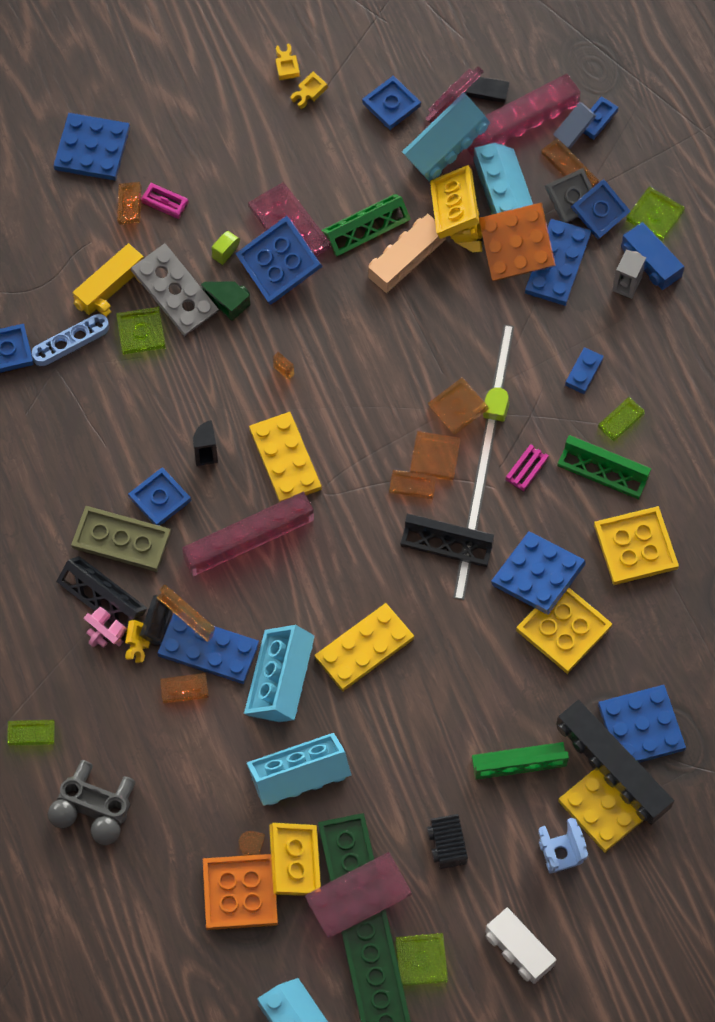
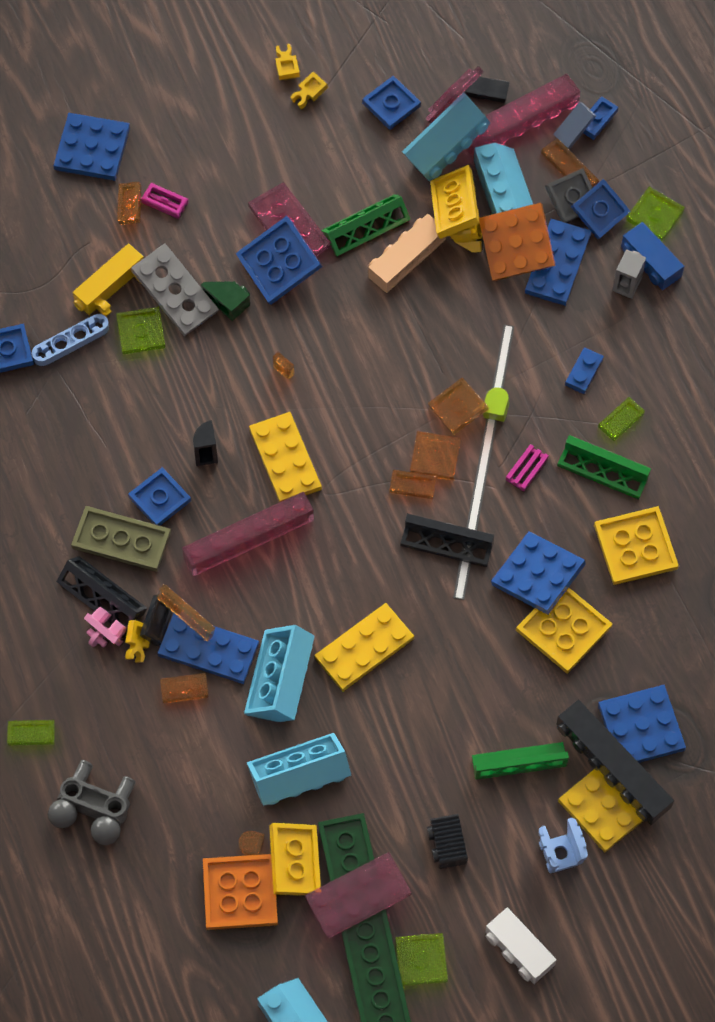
lime piece [212,231,240,265] -> none

